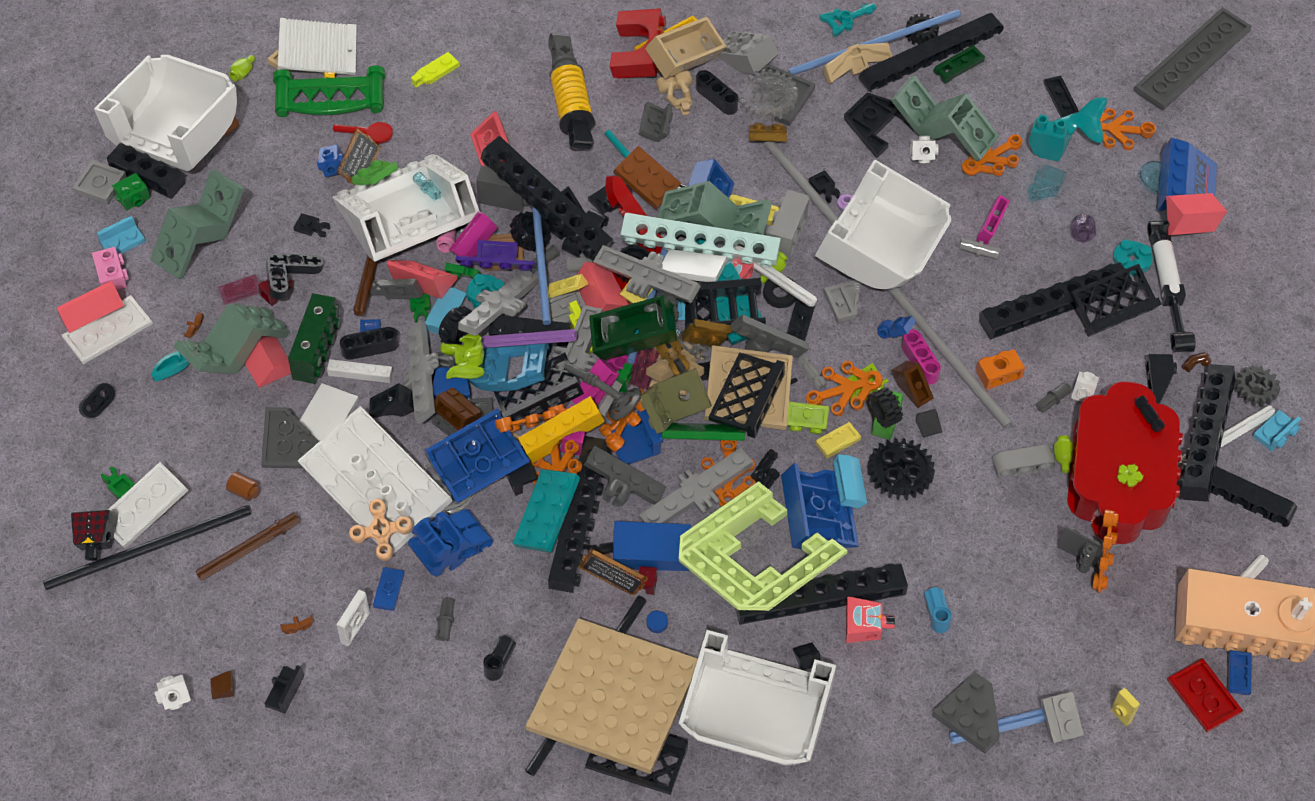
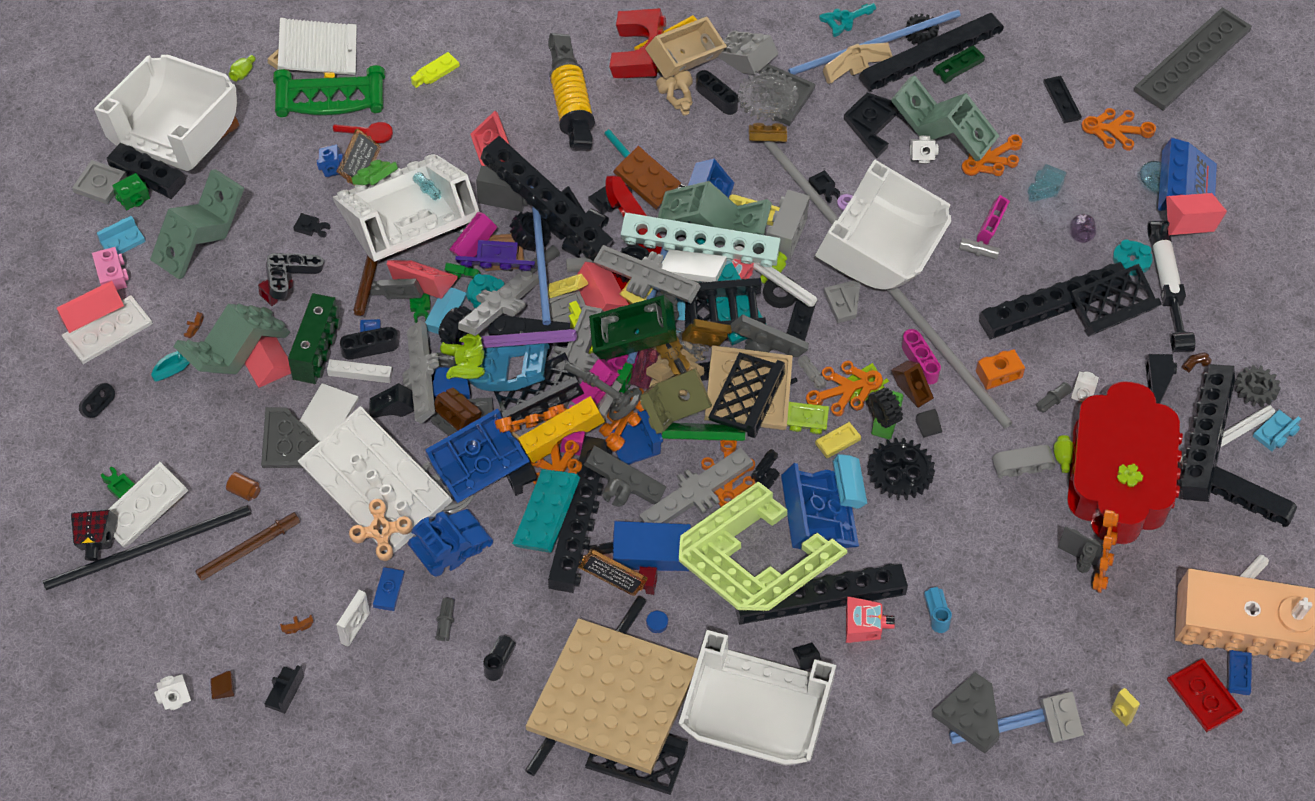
clear pink plate [218,274,259,305] -> none
bright pink cone [436,228,456,253] -> none
dark grey bracket [638,102,673,142] -> none
blue plate [877,316,916,339] -> none
teal hips [1029,97,1108,162] -> none
black axle [1135,396,1165,433] -> none

